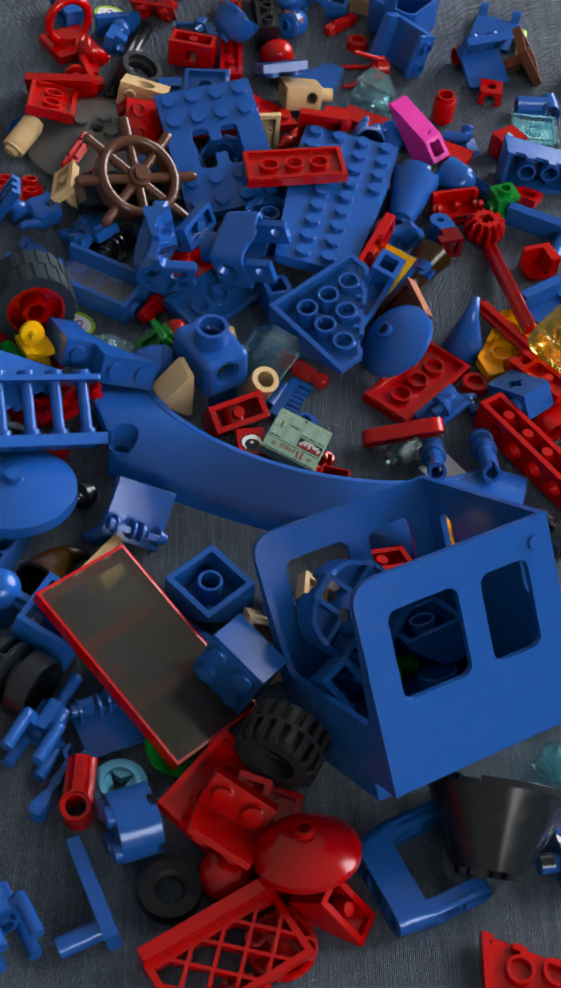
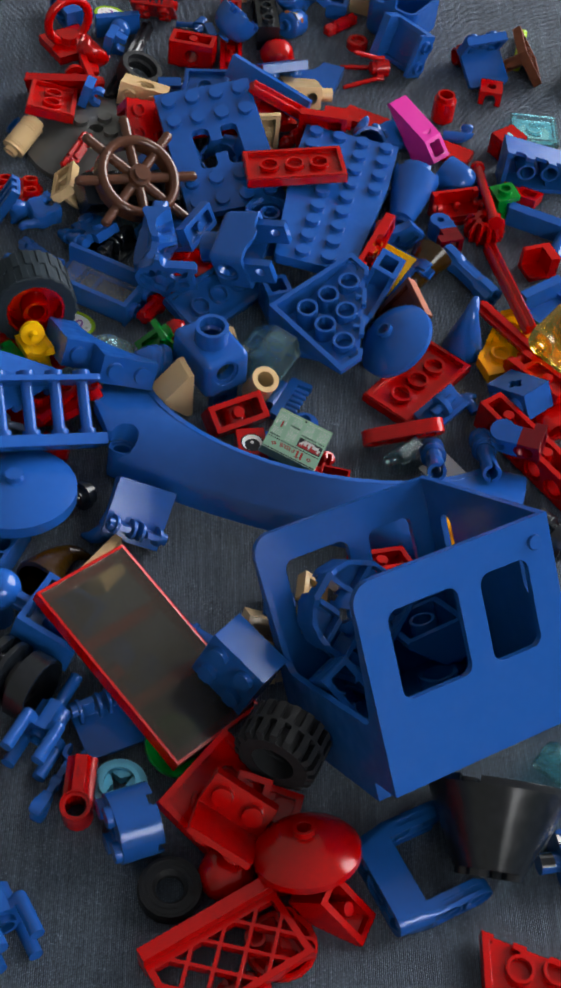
blue piece [54,835,124,960] -> none
blue slope [164,544,256,622] -> none
red axle [280,353,330,390] -> none
clear light blue slope [354,67,396,115] -> none
arm [396,652,420,678] -> none
blue piece [459,138,480,159] -> none
red tile [460,372,489,398] -> none
blue flag [469,1,522,54] -> none
blue piece [514,93,561,123] -> none
none -> blue tile [77,75,106,109]
none -> blue tile [224,53,313,121]
none -> red axle [248,80,306,120]
none -> blue axle [443,244,502,306]
none -> red bar [470,161,503,230]
none -> leg [490,419,548,463]

